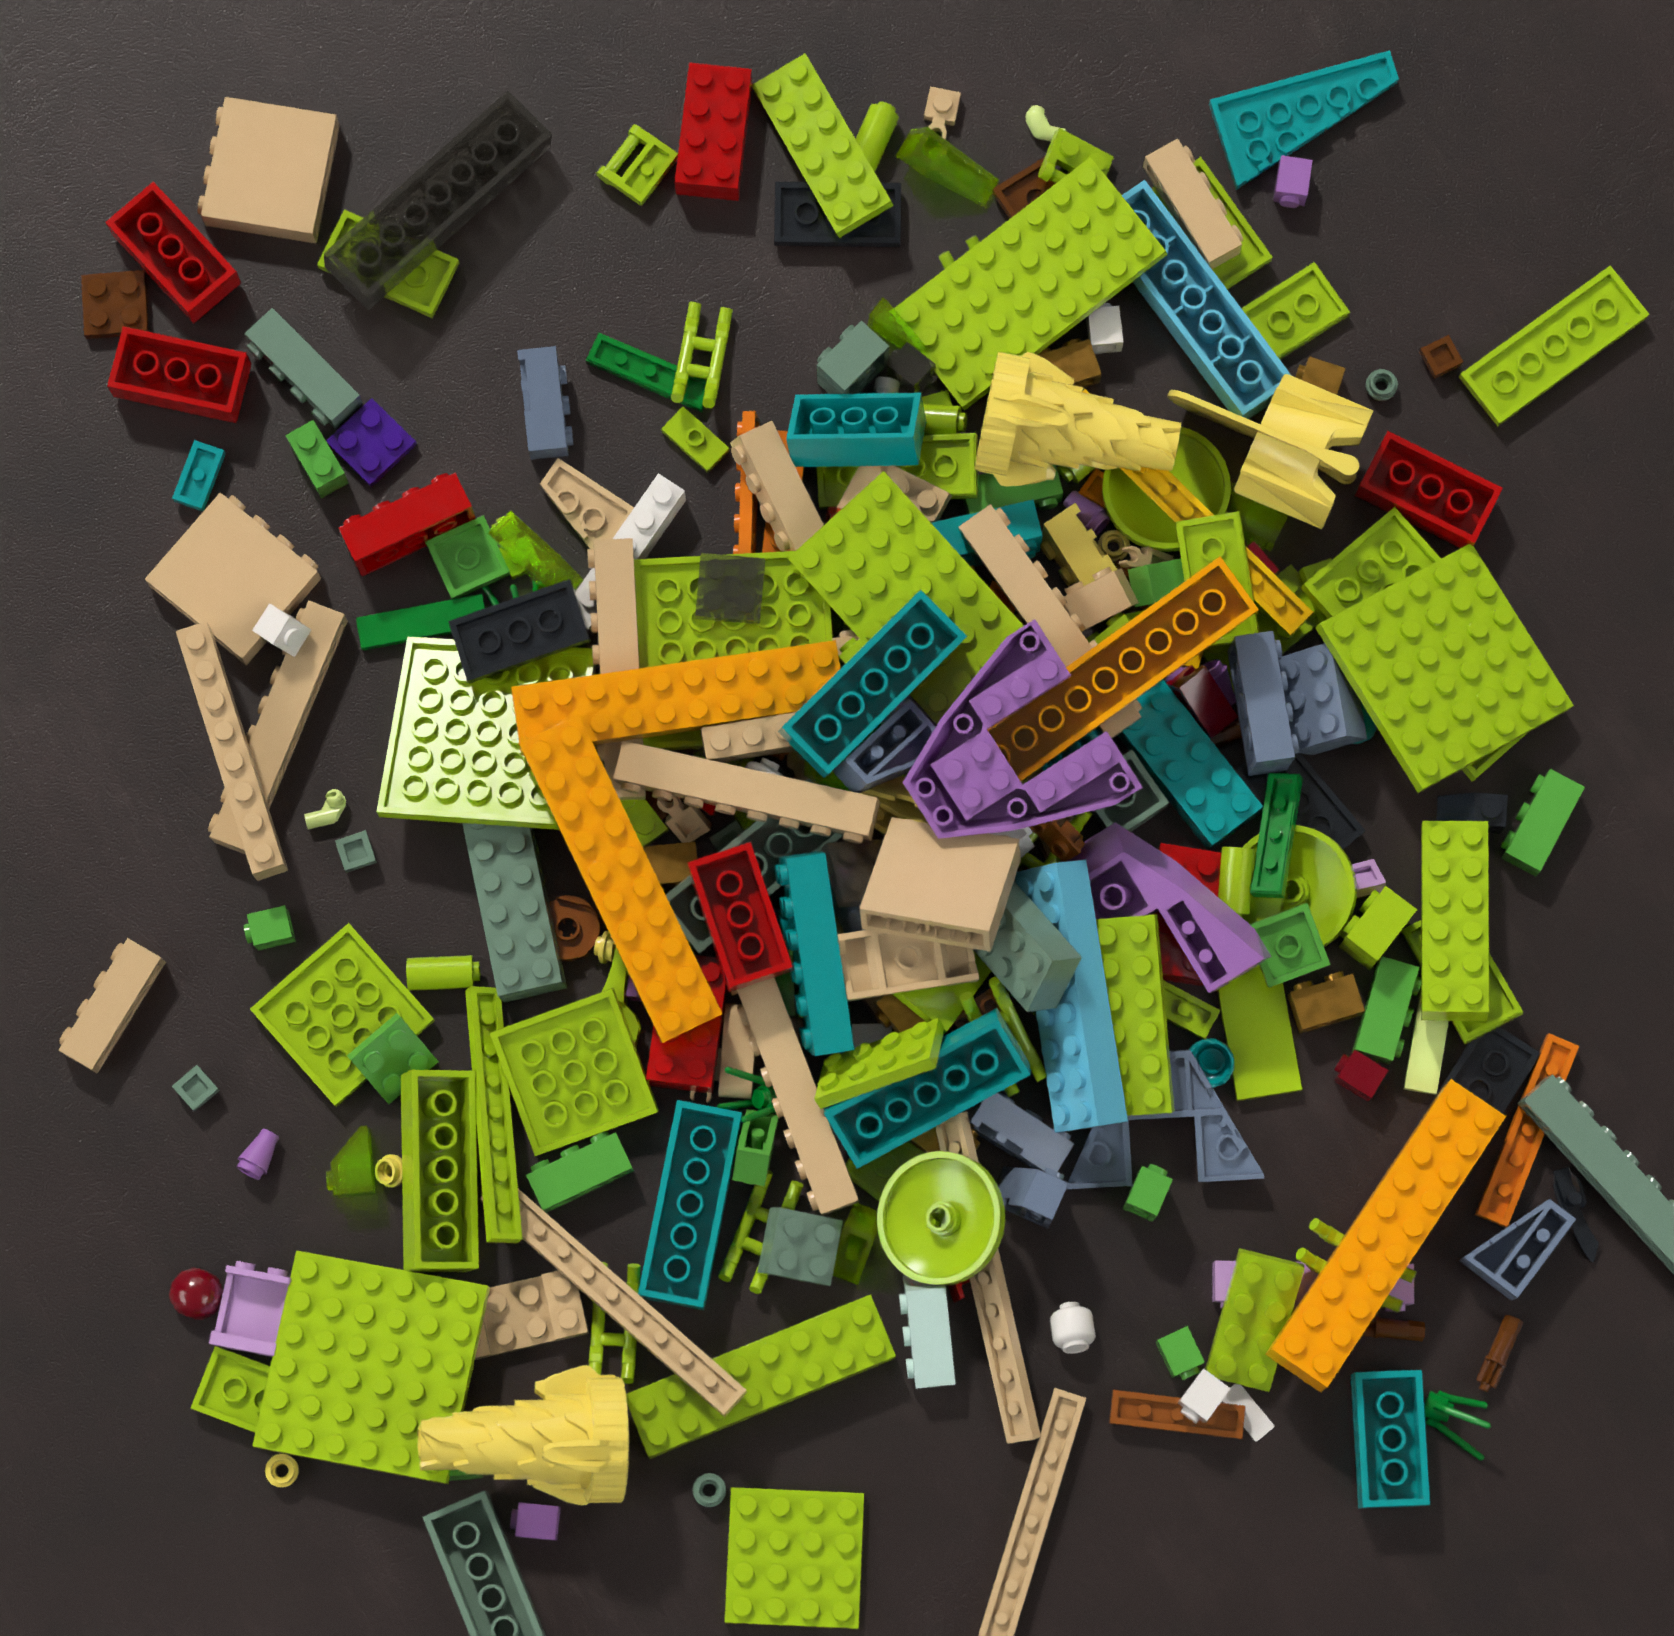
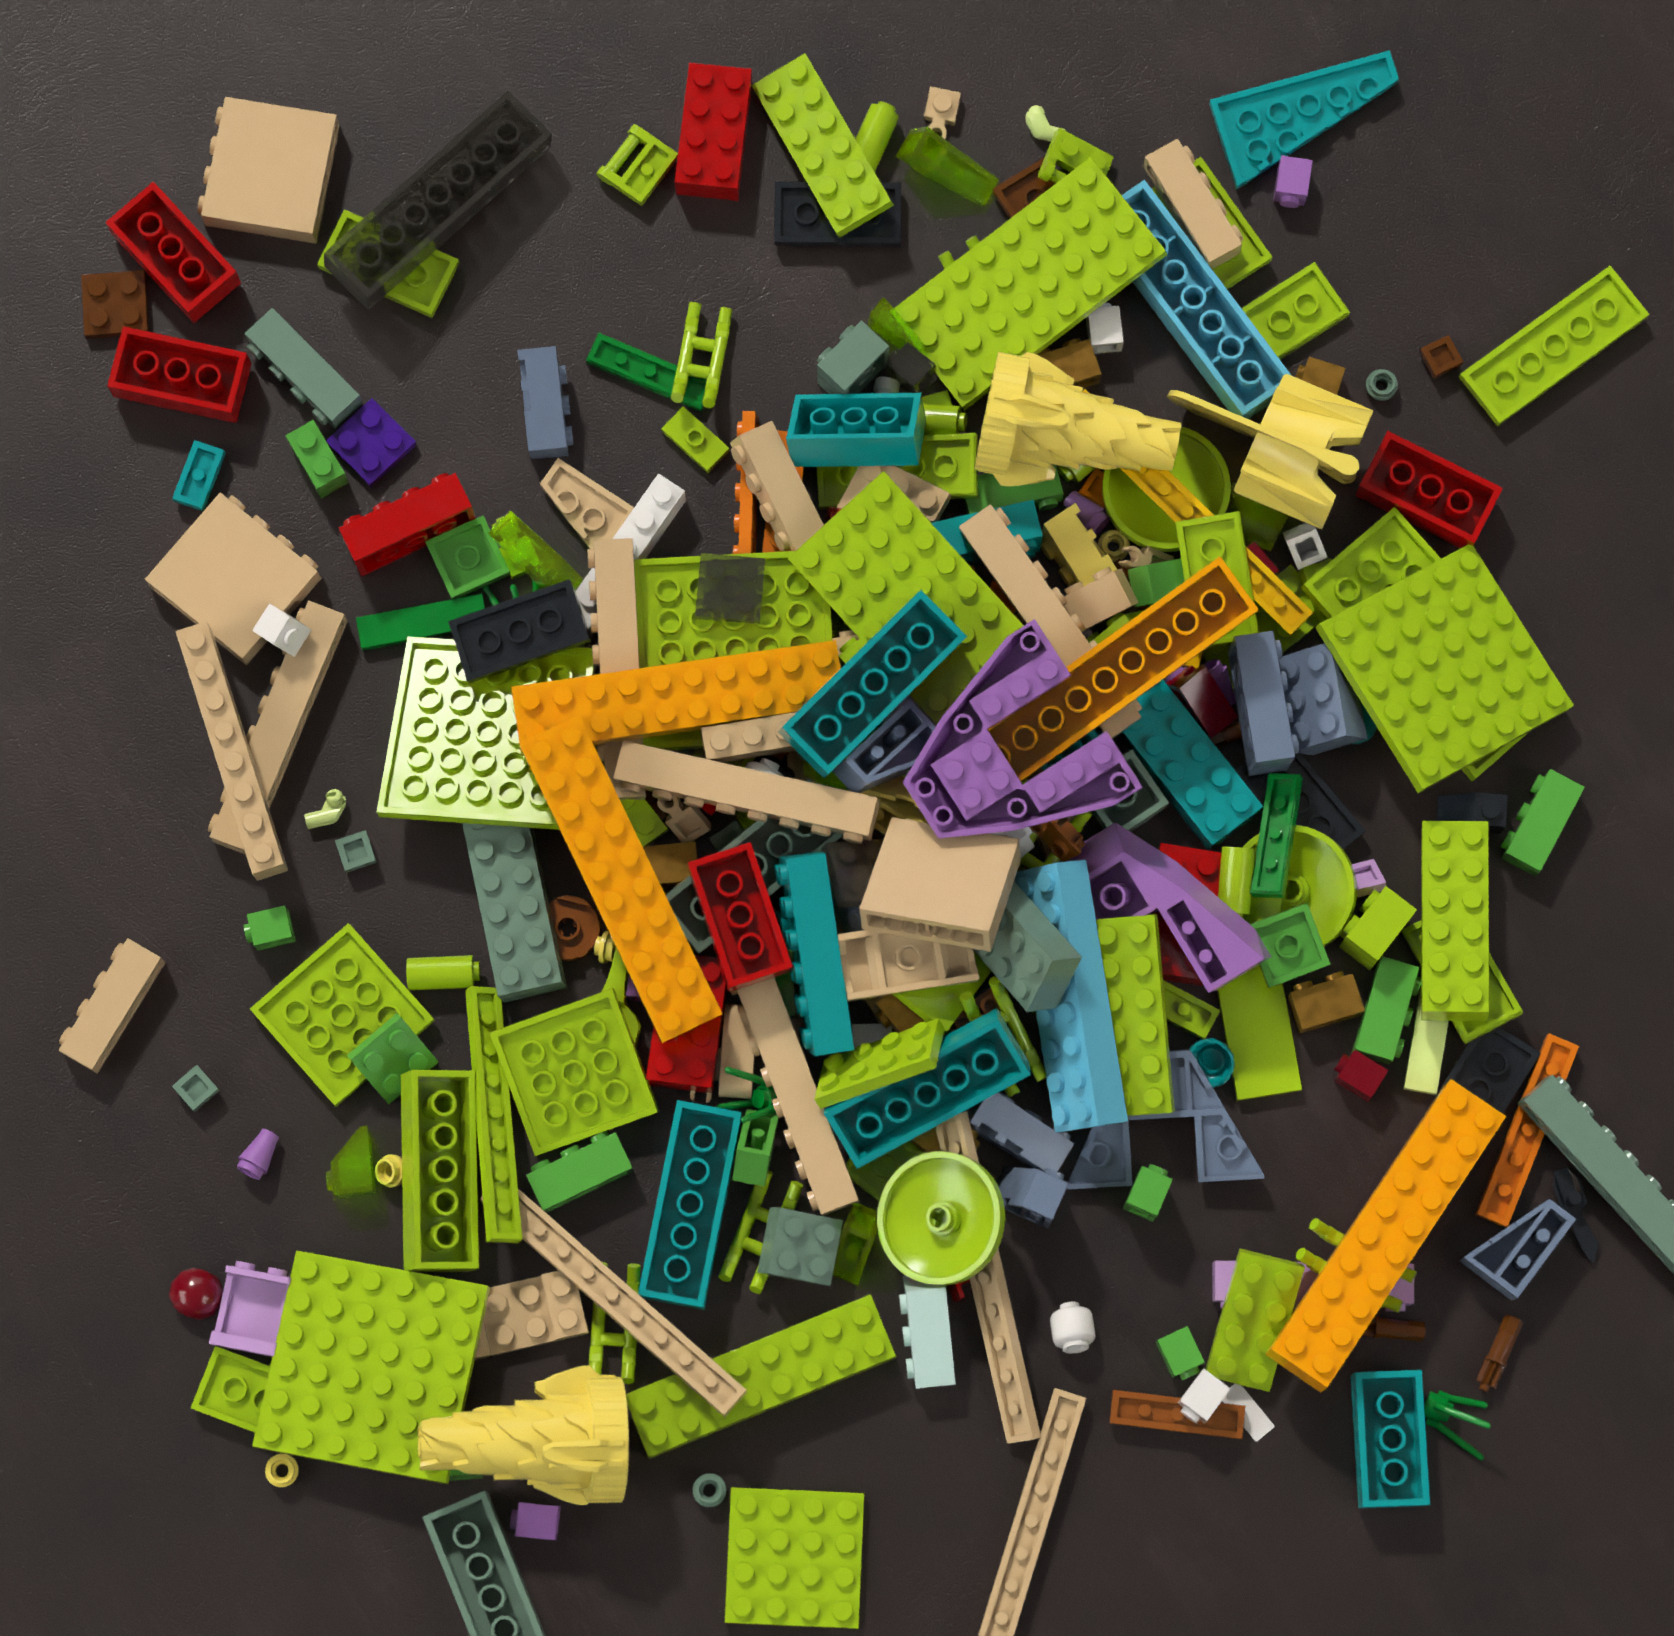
none -> white brick [1282,523,1328,570]

